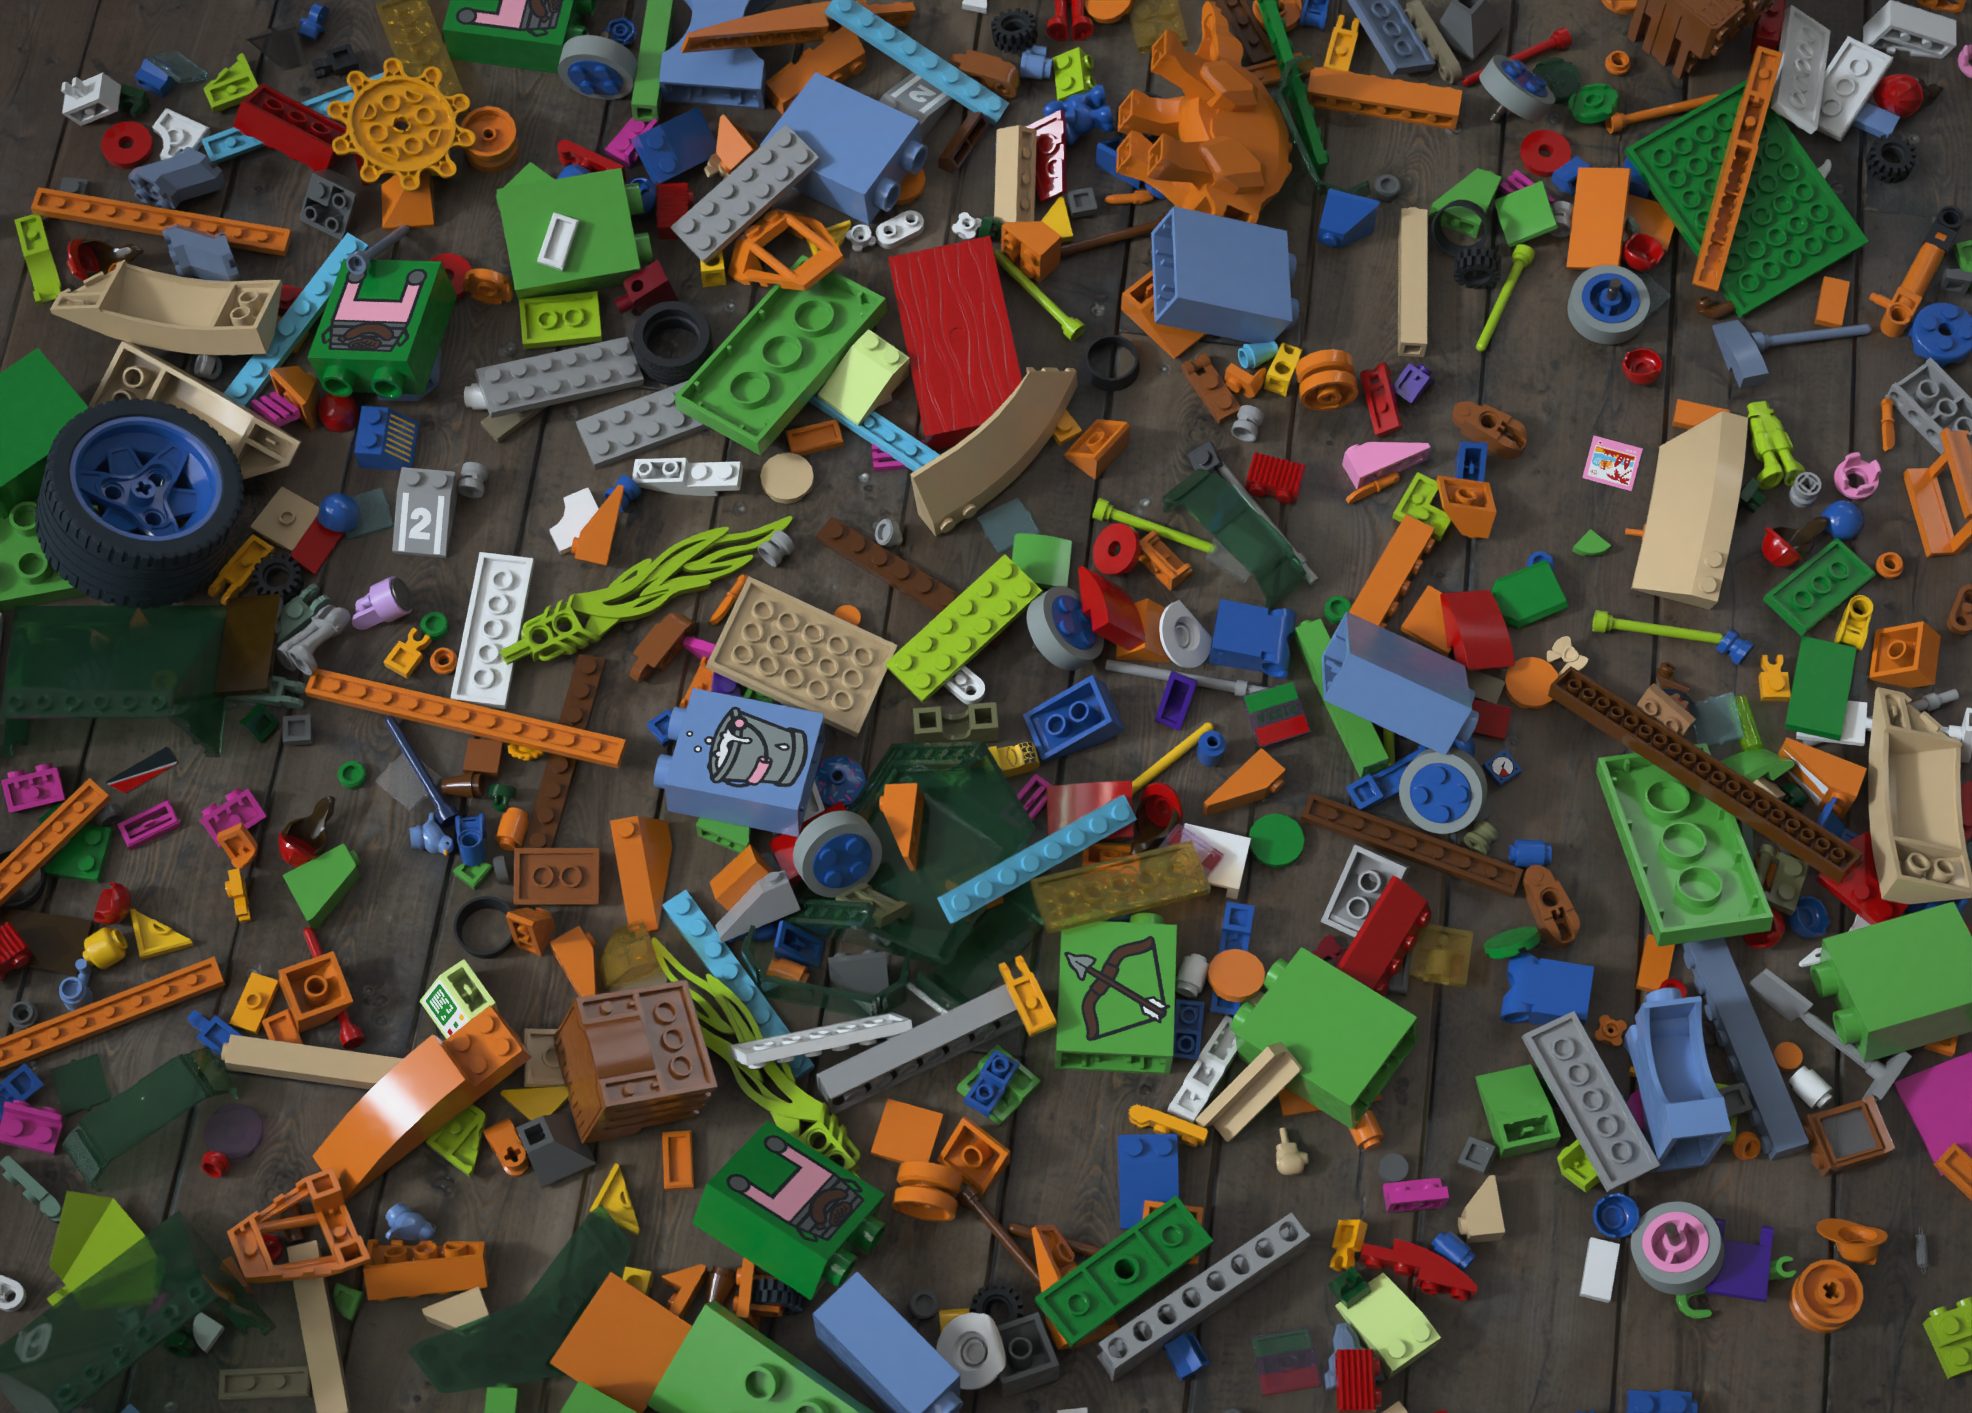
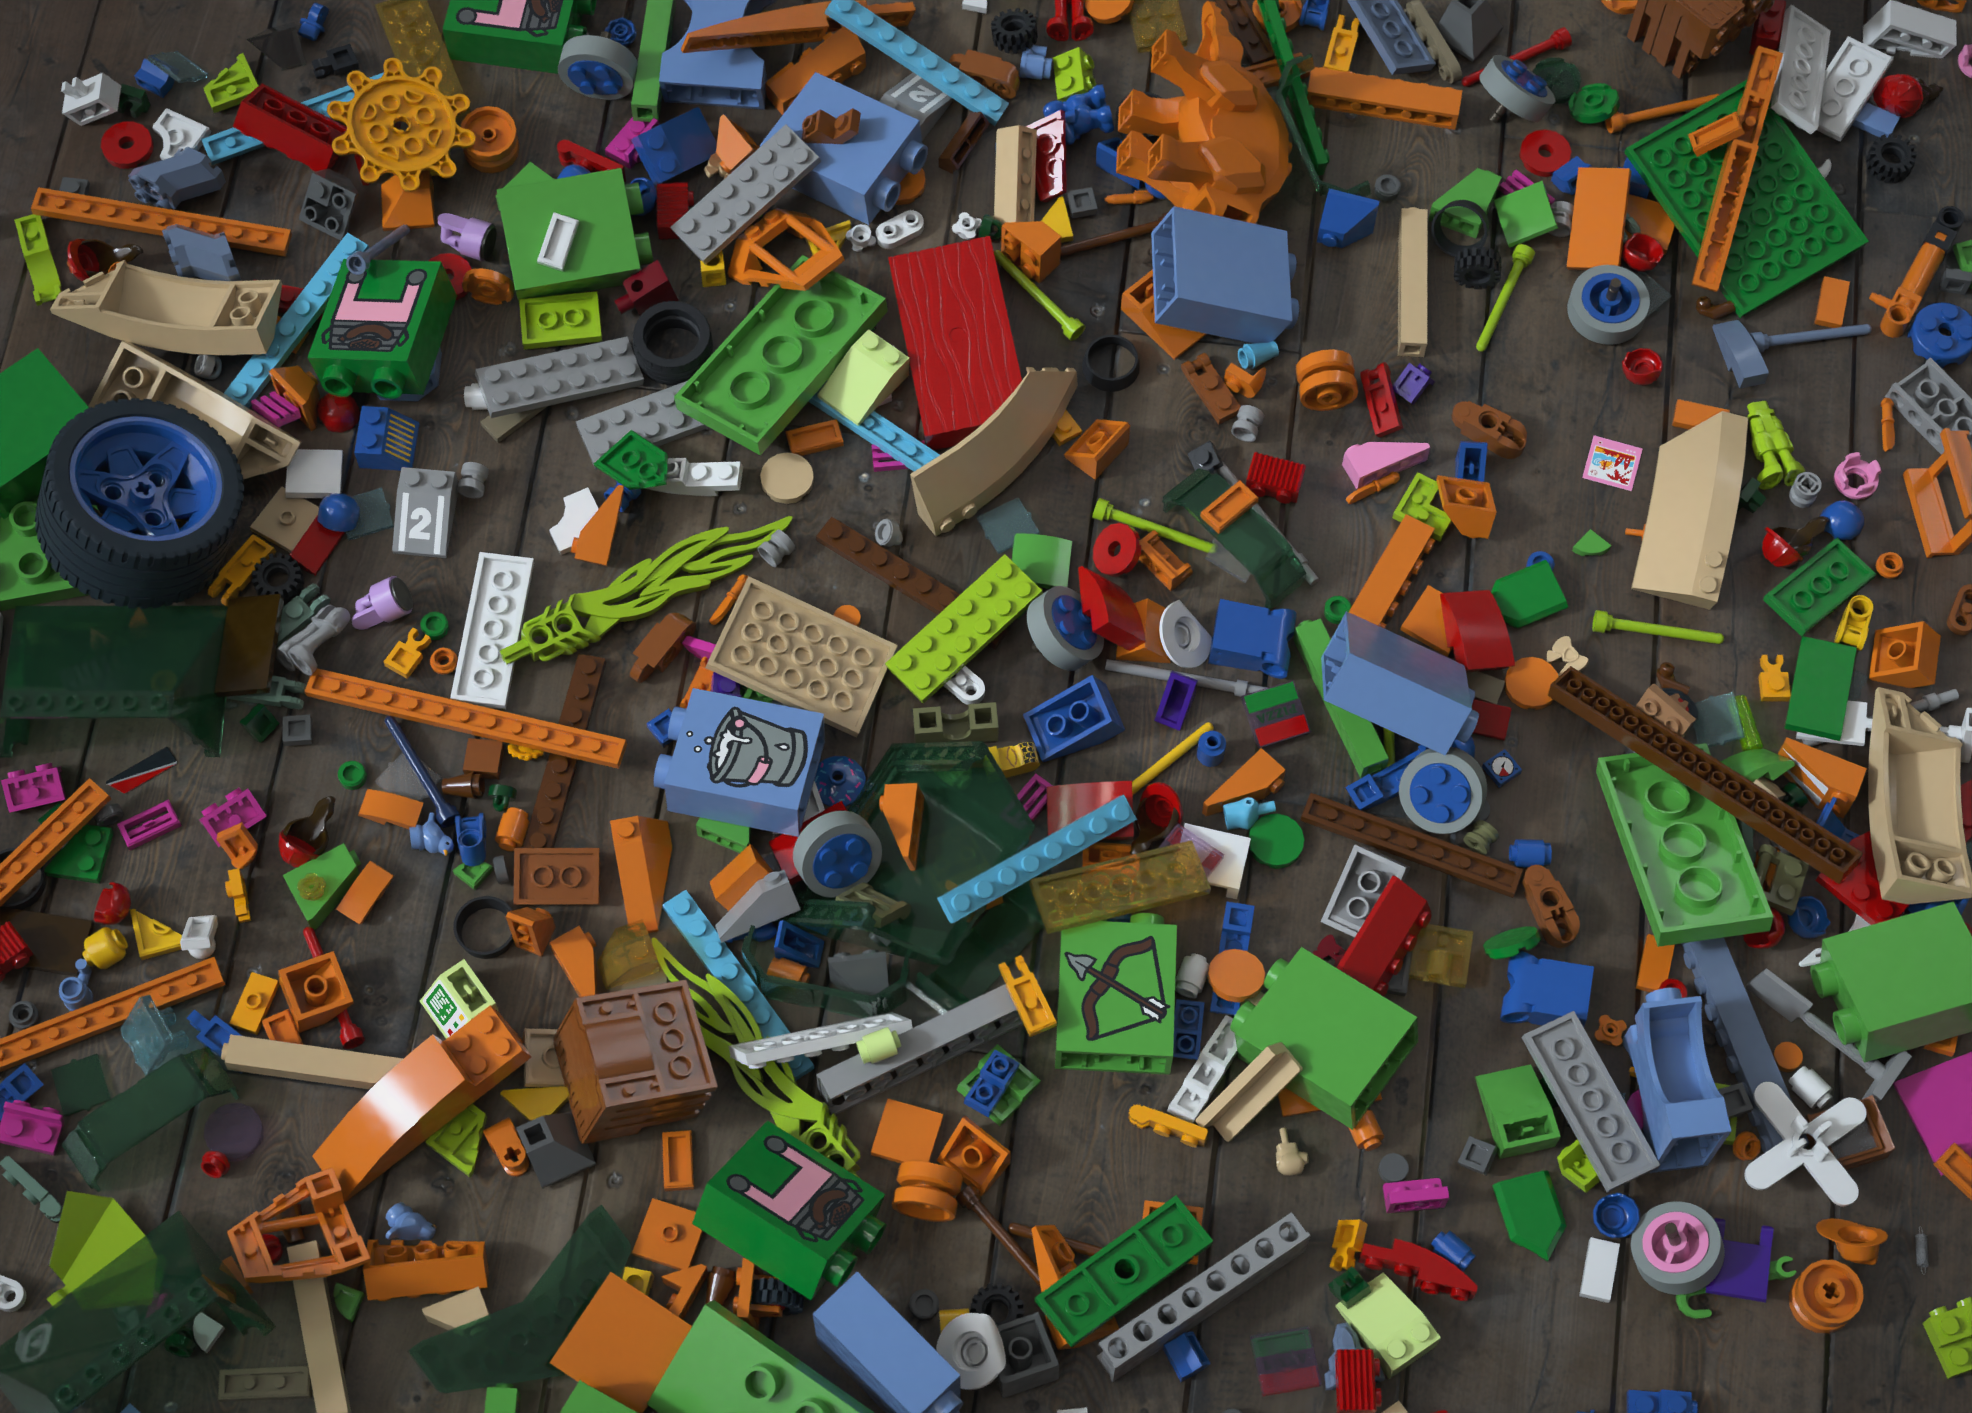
yellow tile [590,1163,640,1236] -> none
blue slope [1117,1134,1179,1230] -> none
yellow leg [1264,343,1303,397] -> none
tan slope [1458,1175,1505,1244] -> none
orange plate [1605,51,1631,75] -> none
blue wheel [1716,628,1755,666] -> none
none -> clear light blue plate [120,995,189,1076]
none -> white tile [180,915,218,959]
none -> white tile [285,449,343,498]
none -> clear yellow plate [297,873,326,901]
none -> orange slope [336,861,395,925]
none -> orange slope [358,789,423,829]
none -> lavender piece [438,213,497,261]
none -> green tile [593,430,668,490]
none -> orange plate [632,1198,704,1270]
none -> dark orange slope [802,108,861,144]
none -> yellowish green brick [856,1027,902,1064]
none -> orange tile [1200,480,1259,534]
none -> medium azure piece [1223,797,1276,830]
none -> green tile [1492,1170,1567,1262]
none -> orange tile [1688,112,1745,157]
none -> white piece [1745,1082,1866,1206]

